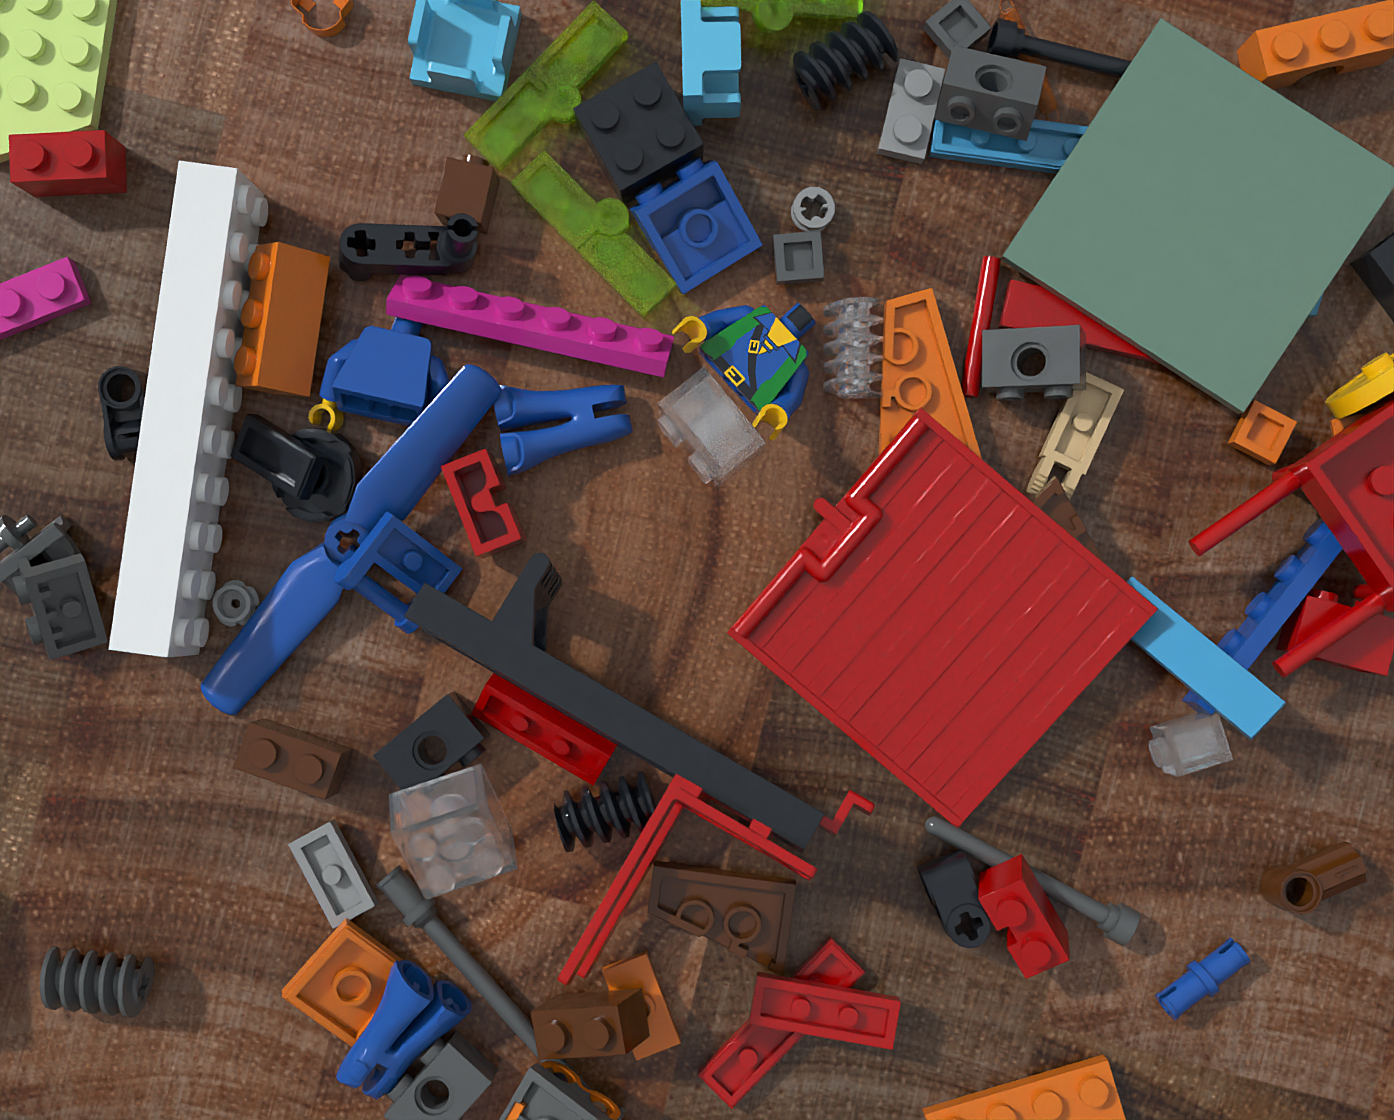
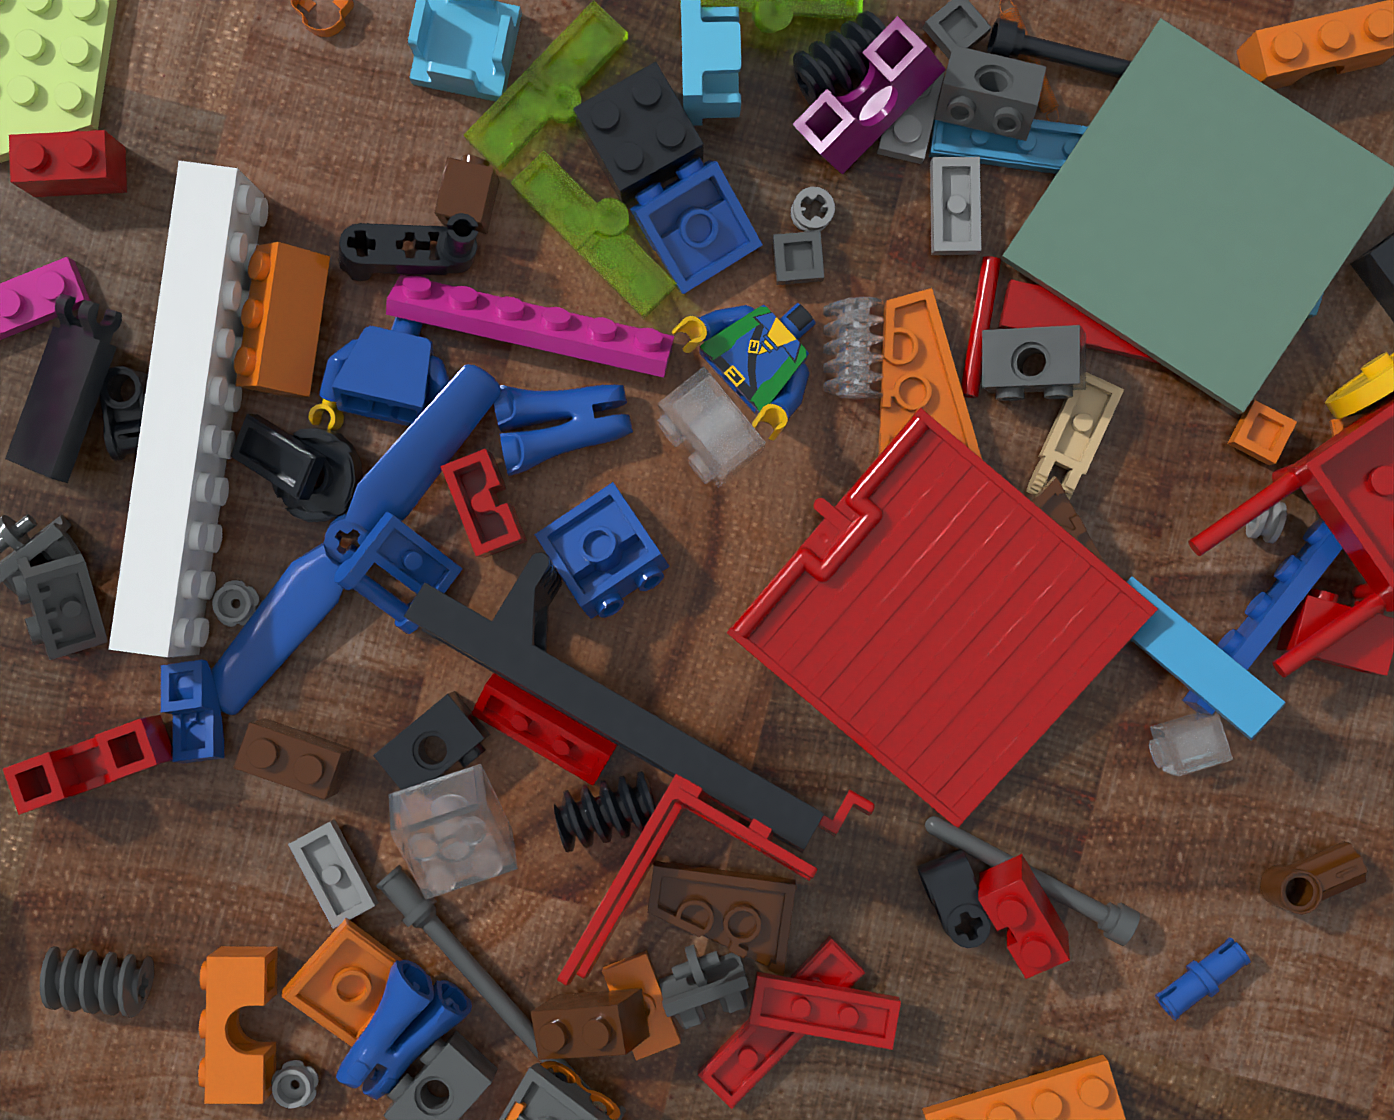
none -> red arch [3,714,173,815]
none -> black tile [5,294,122,483]
none -> blue slope [161,659,225,763]
none -> orange arch [198,946,278,1104]
none -> light grey plate [271,1060,319,1108]
none -> blue plate [534,482,670,619]
none -> dark grey hips [658,944,749,1029]
none -> magenta arch [793,16,946,174]
none -> light grey plate [930,157,981,255]
none -> light grey bush [1246,502,1287,543]

